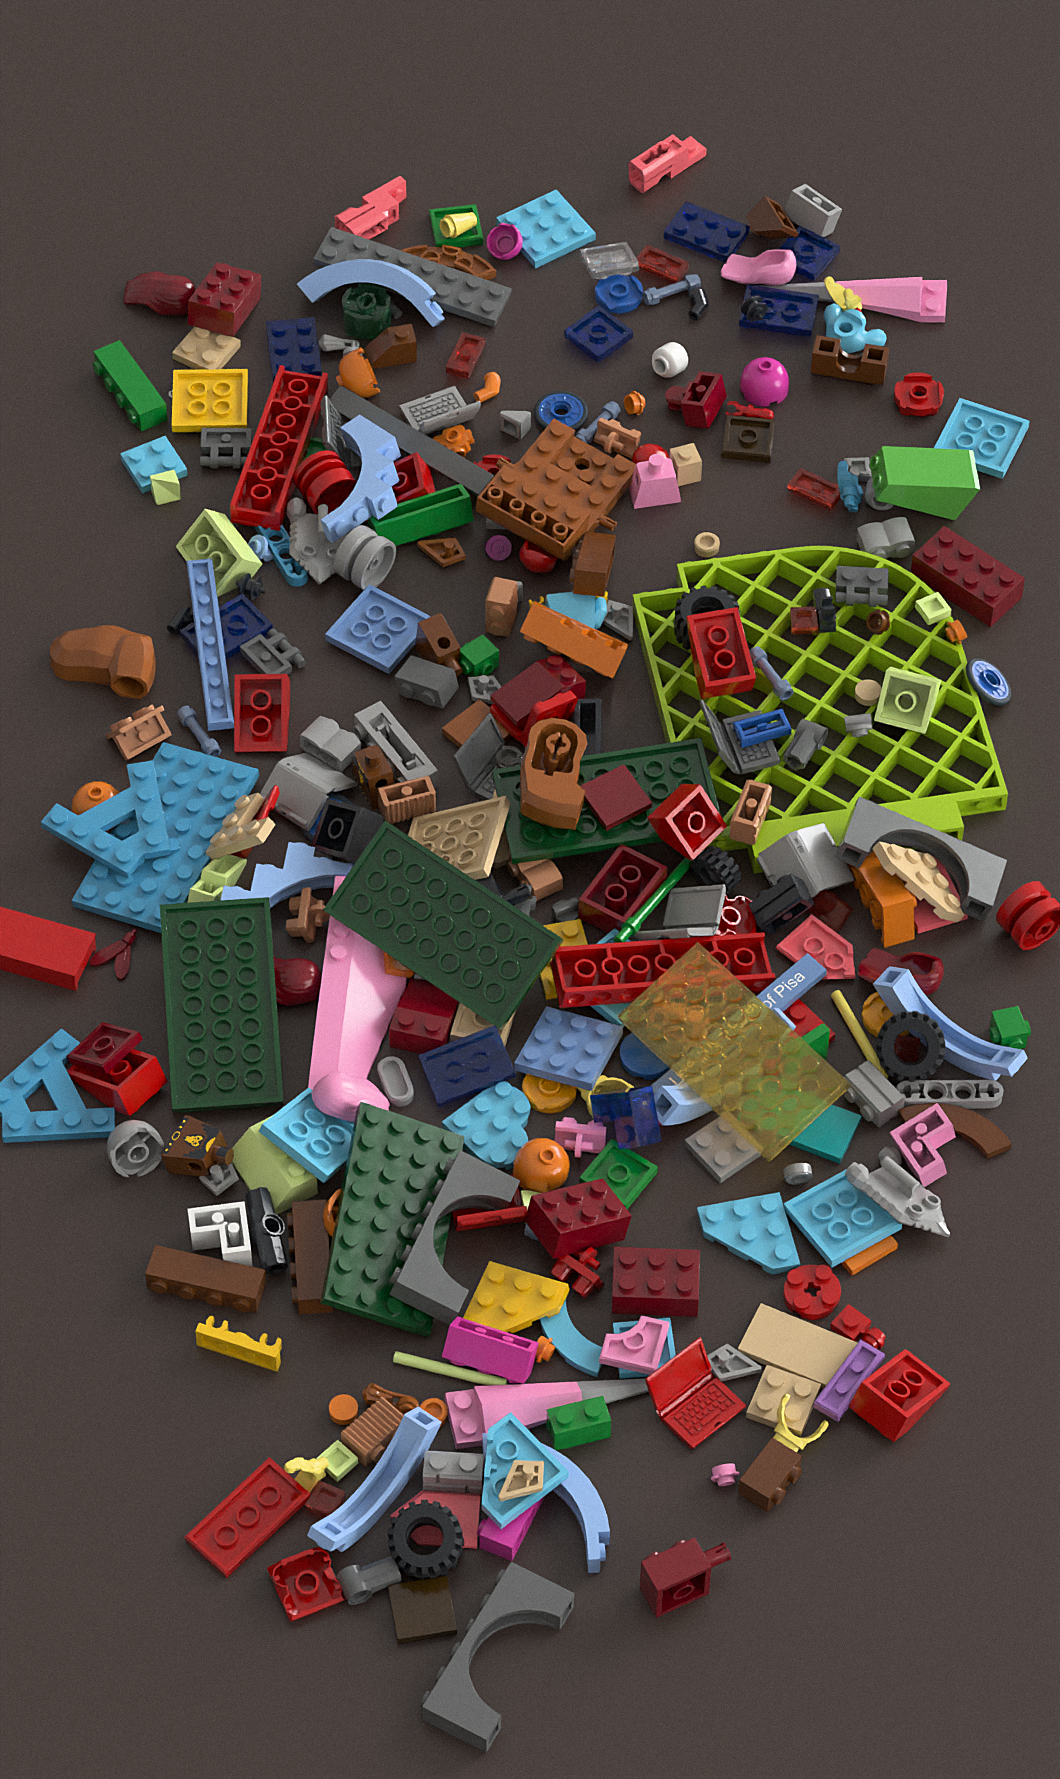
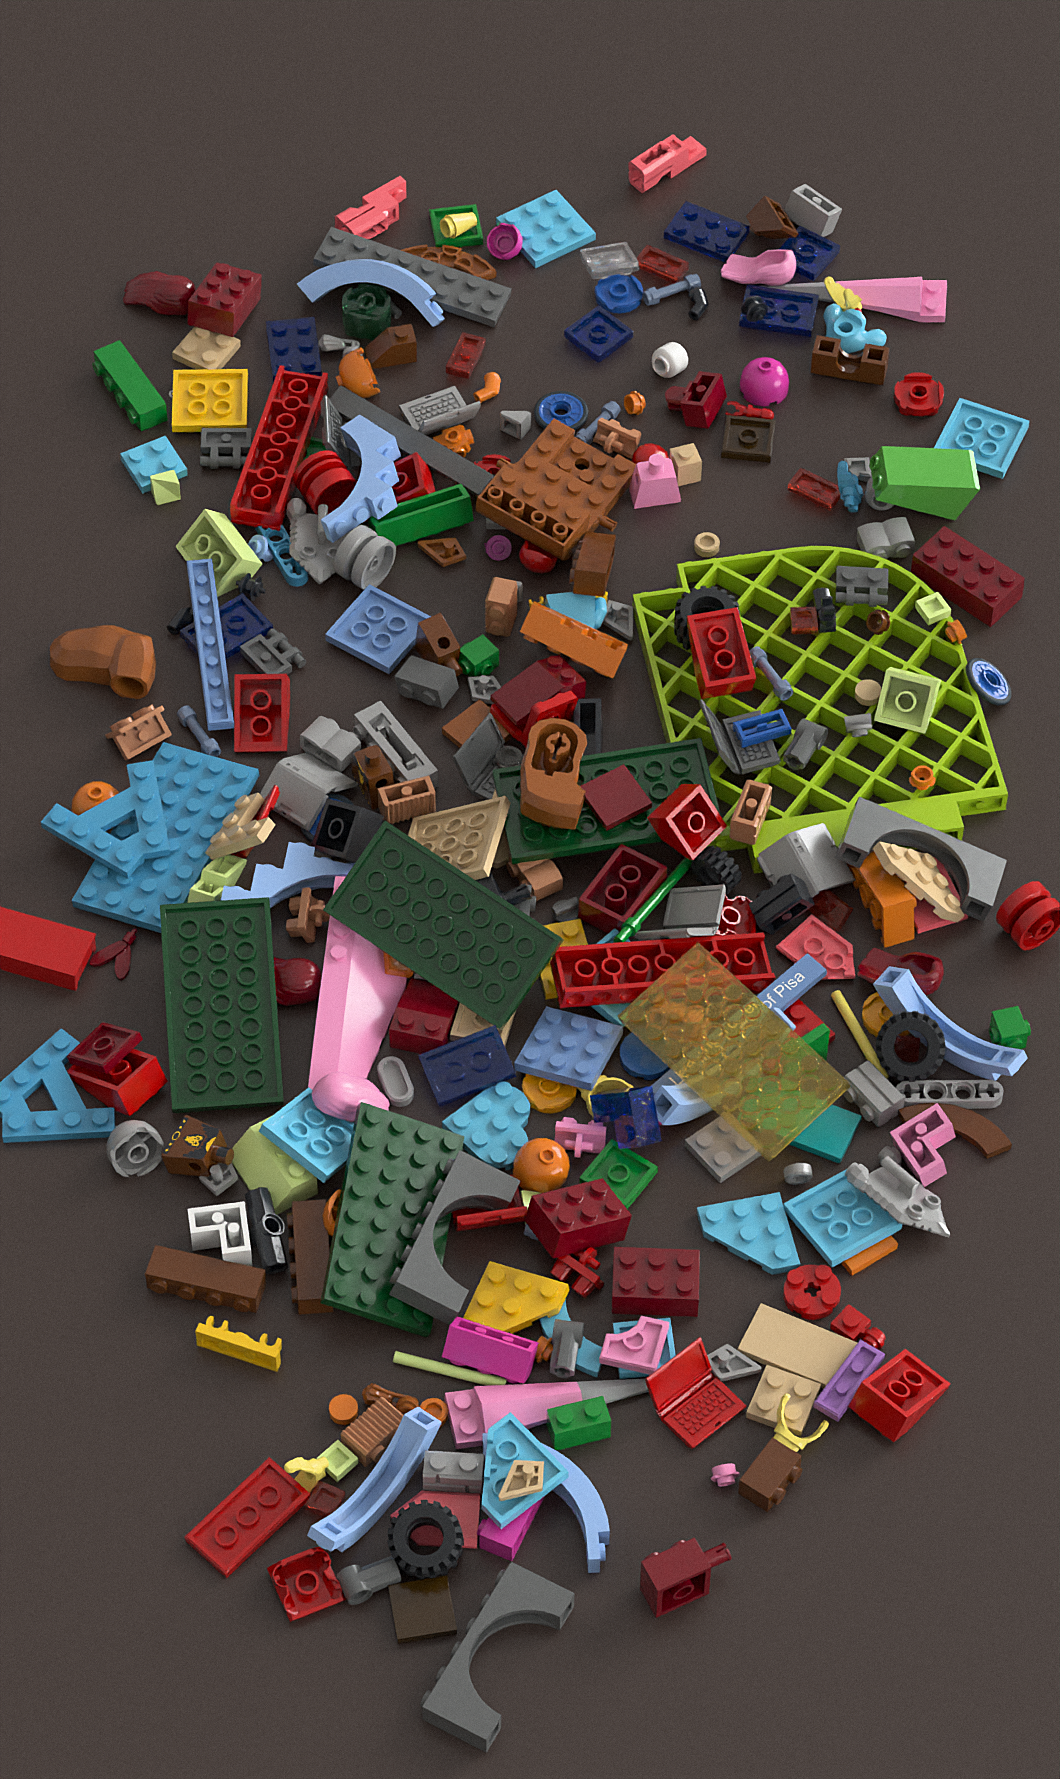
none -> dark grey piece [550,1319,584,1378]
none -> orange plate [909,765,935,790]

